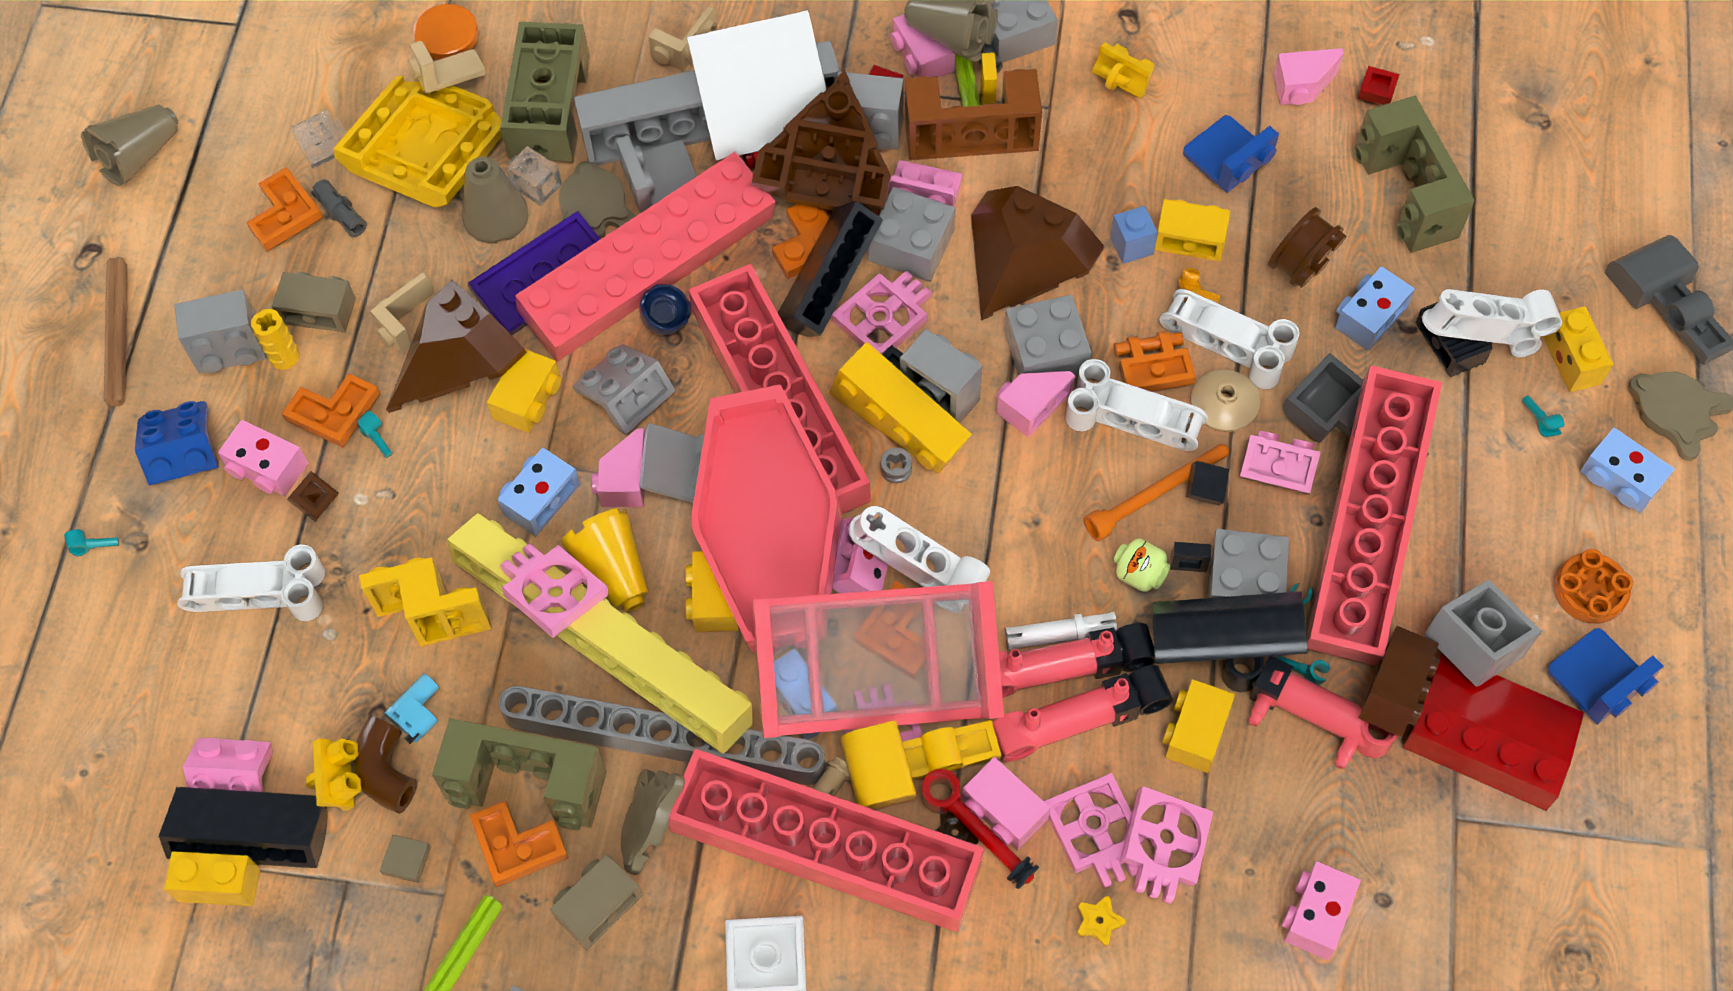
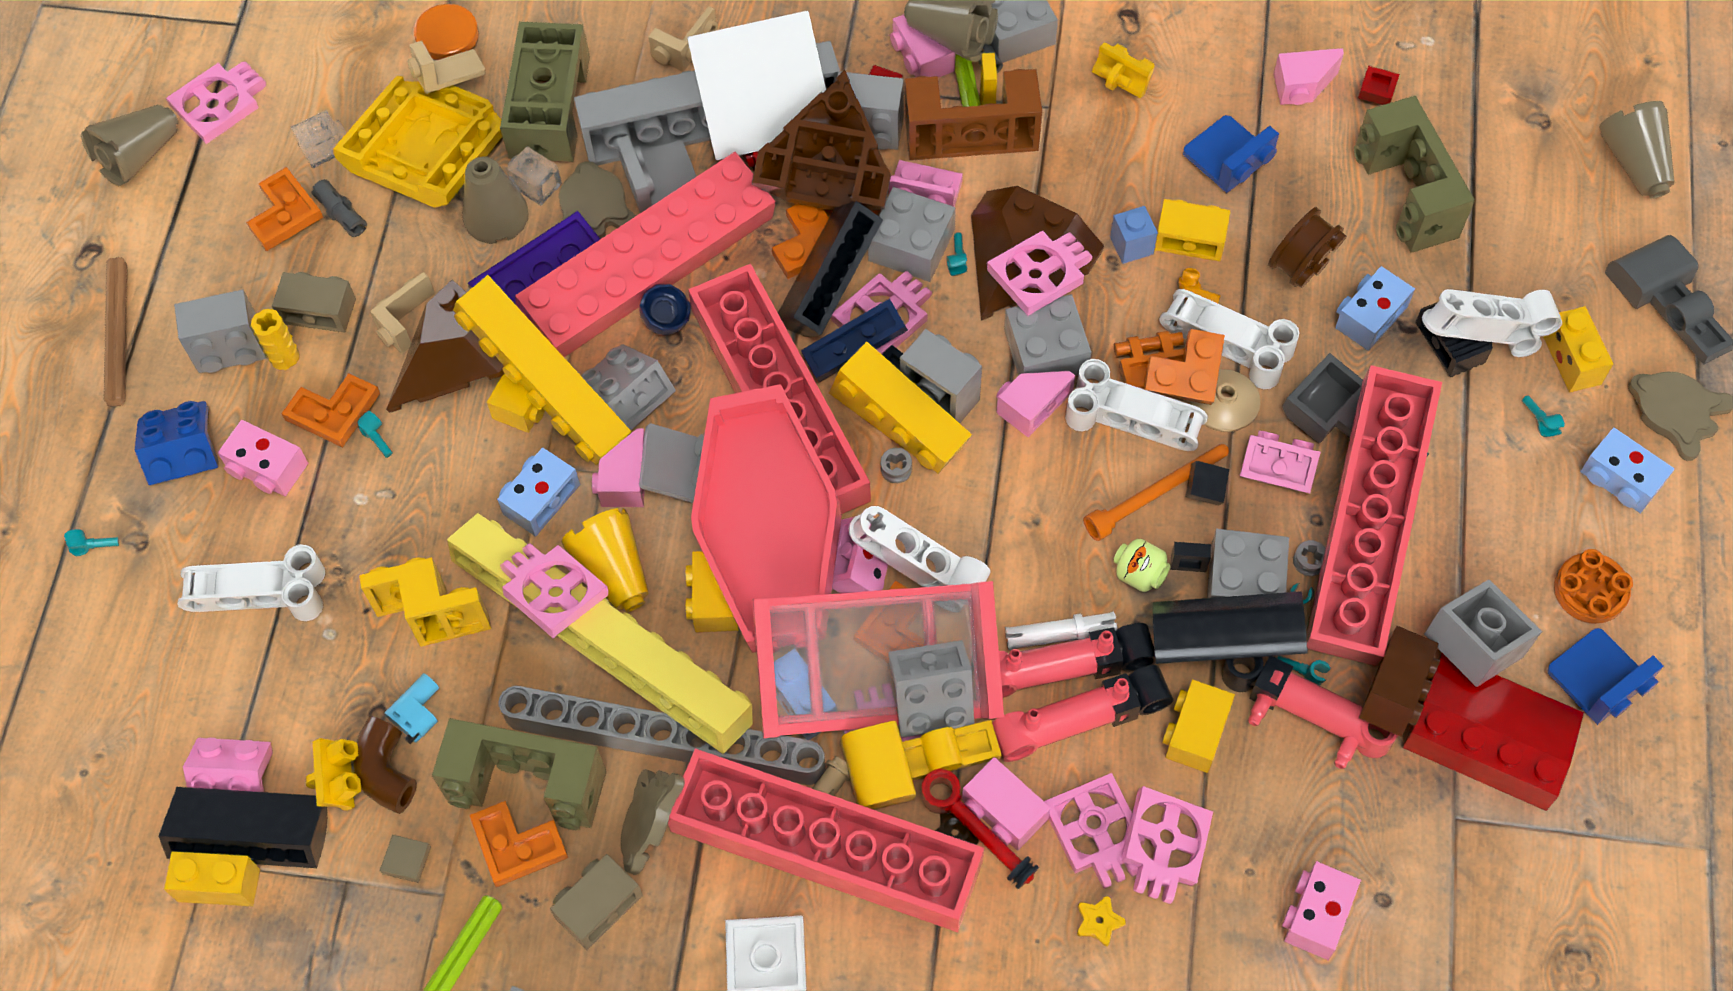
reddish brown tile [287,471,339,522] -> none
none -> bright pink piece [166,62,266,144]
none -> yellow brick [453,275,632,465]
none -> dark blue plate [801,298,908,382]
none -> light grey bracket [888,640,974,737]
none -> teal hand [946,232,967,276]
none -> bright pink piece [987,230,1092,316]
none -> orange plate [1144,329,1225,405]
none -> light grey bush [1293,540,1326,576]
none -> dark tan cone [1599,101,1675,199]

